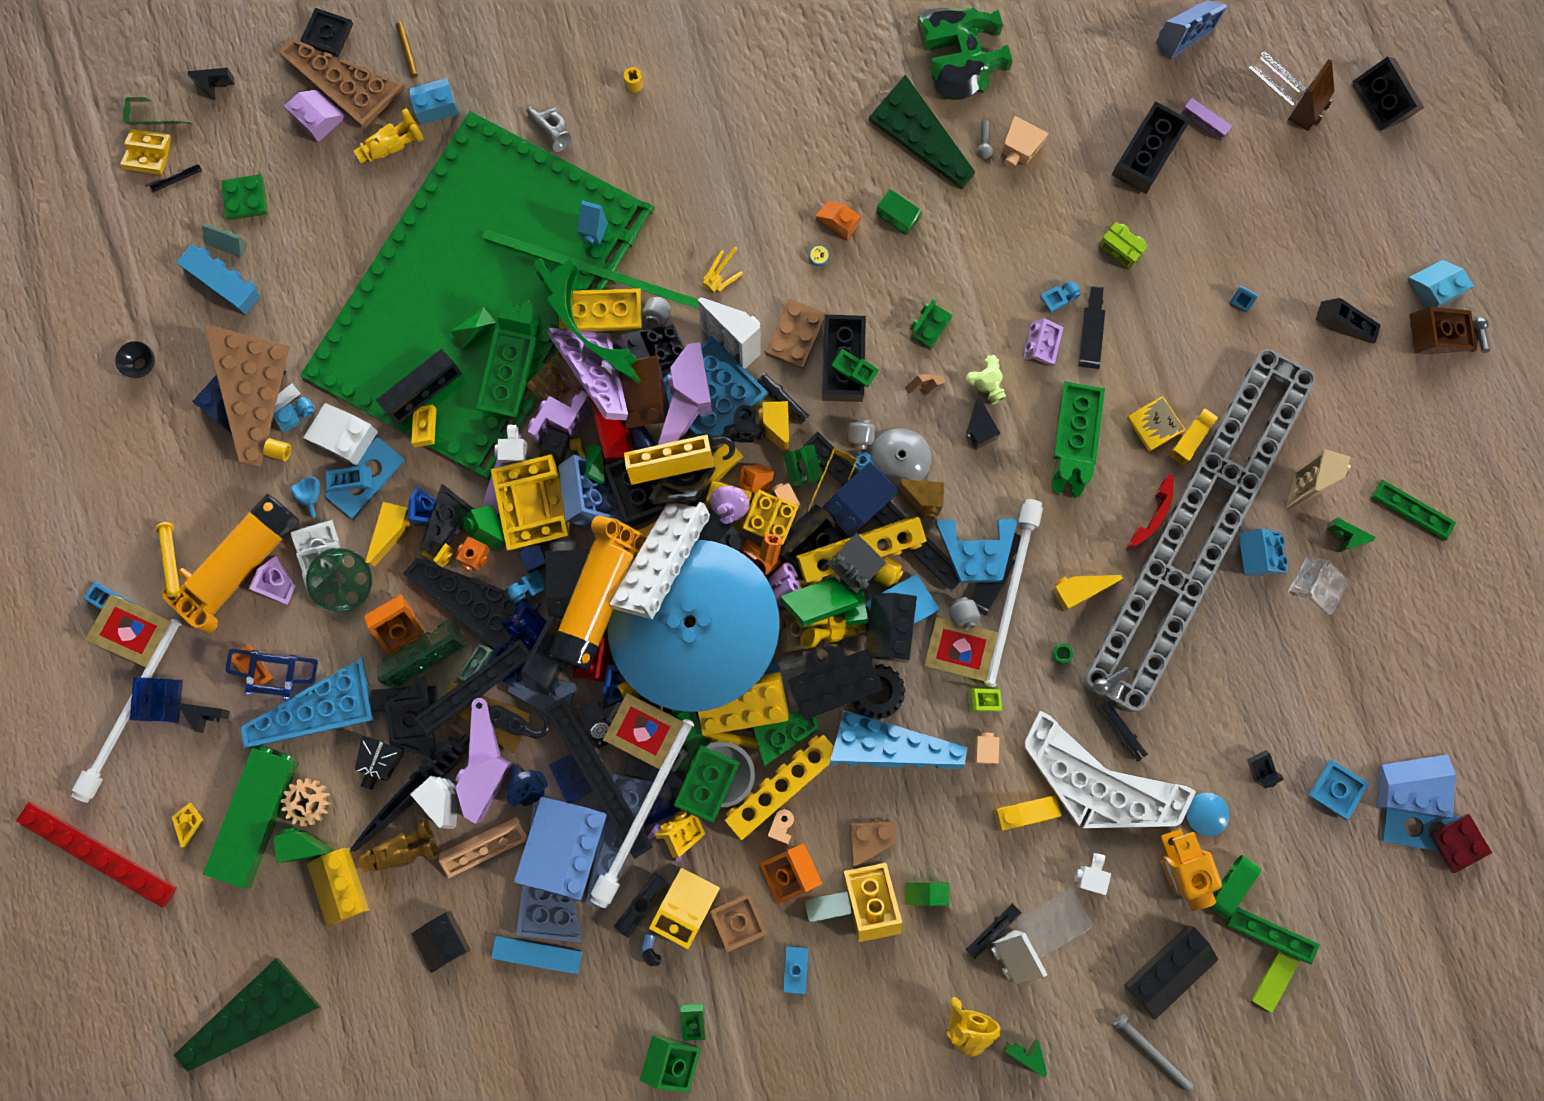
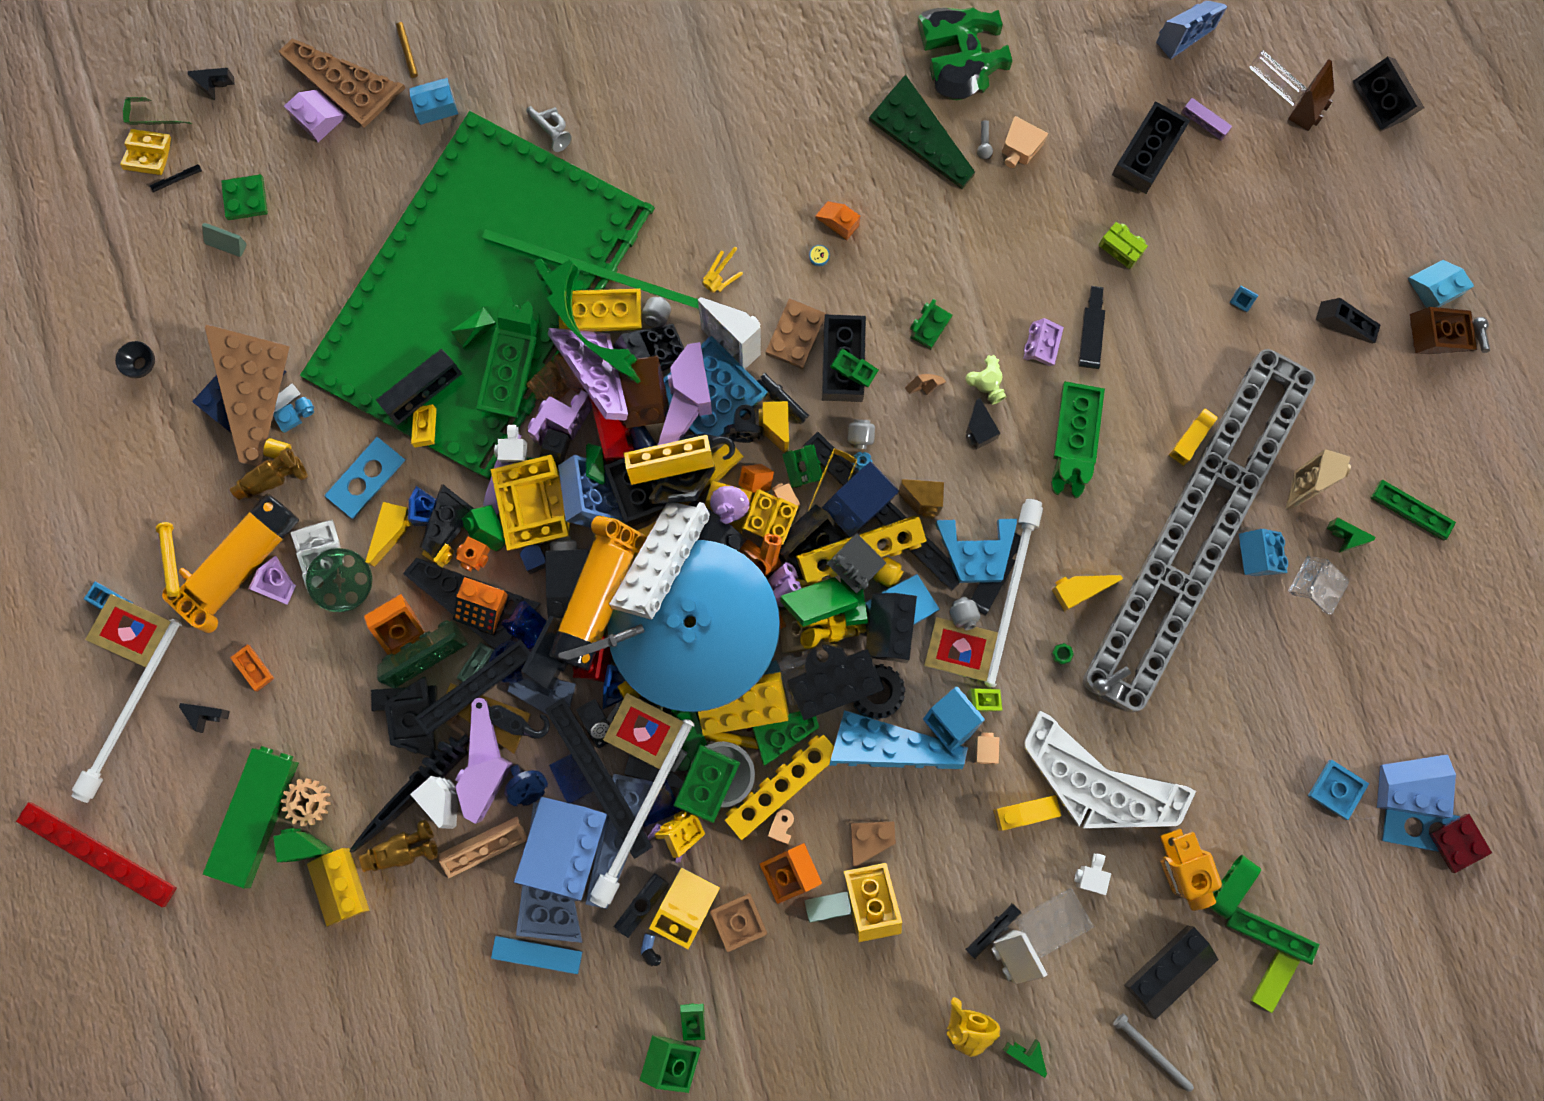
clear blue slope [130,677,183,723] -> none
yellow piece [172,803,203,847] -> none
dark green wing [173,958,321,1072] -> none
dark azure brick [176,244,261,315] -> none
clear blue bar [225,649,318,699] -> none
dark azure wing [241,657,374,749] -> none
dark azure piece [291,477,320,518] -> none
black plate [300,8,353,57] -> none
white slope [303,403,378,466] -> none
dark azure slope [326,465,372,492] -> none
yellow piece [354,108,425,163] -> none
black torso [355,736,406,790] -> none
black slope [411,911,471,973] -> none
dark azure plate [506,570,546,604] -> none
yellow hand [570,438,586,458] -> none
dark azure slope [577,200,608,245] -> none
yellow gear [624,67,643,93] -> none
dark azure plate [783,946,809,994] -> none
light grey dish [870,428,931,489] -> none
green piece [876,189,922,235] -> none
green slope [905,882,949,906] -> none
dark azure plate [1040,281,1081,314] -> none
black pin [1098,701,1148,762] -> none
red slope [1126,473,1174,550] -> none
slope [1127,396,1186,452] -> none
dark azure dish [1186,793,1229,836] -> none
black bracket [1247,750,1284,789] -> none
none -> pearl gold piece [230,448,308,500]
none -> orange slope [453,577,509,634]
none -> flat silver sword [558,624,644,660]
none -> dark azure slope [923,687,985,752]

